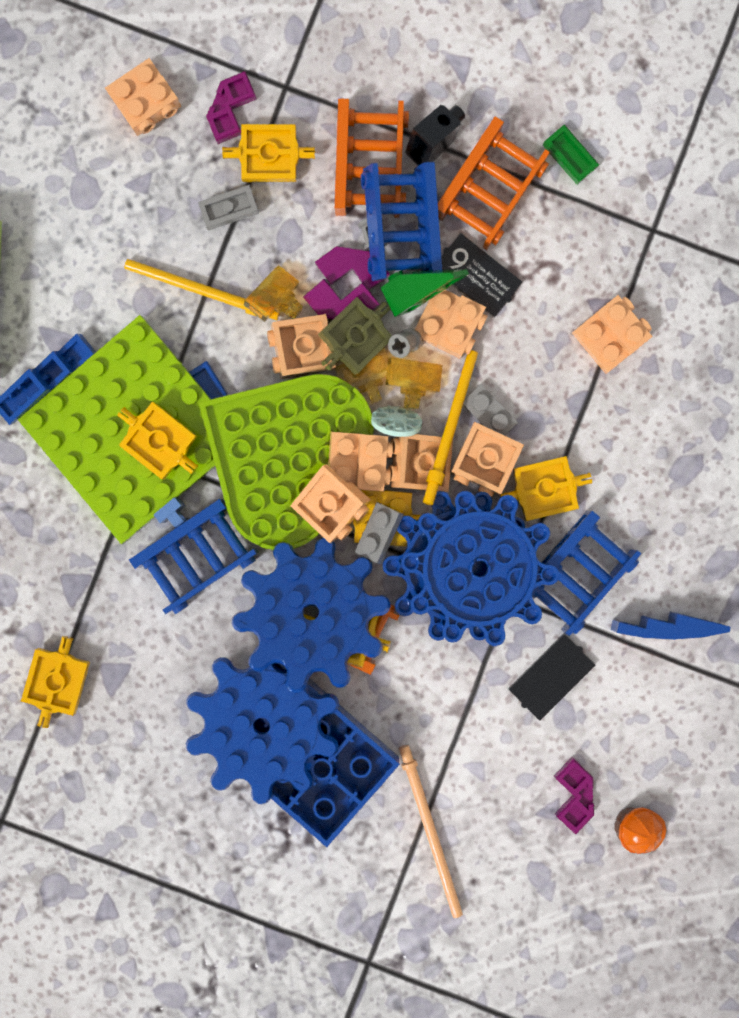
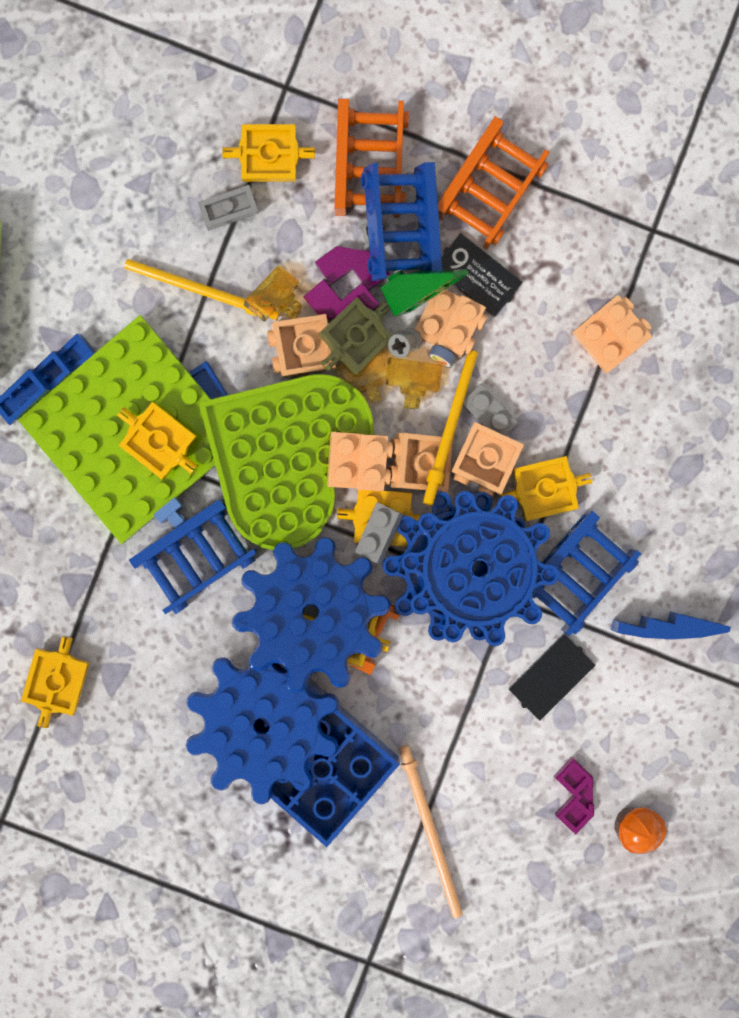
light nougat plate [105,58,181,136] -> none
magenta tile [206,71,257,144] -> none
light nougat plate [290,464,371,543] -> none
light aqua wheel [371,406,422,437] -> none
black torso [405,105,465,166] -> none
green tile [543,124,599,185] -> none
none -> sand blue tile [428,345,456,368]

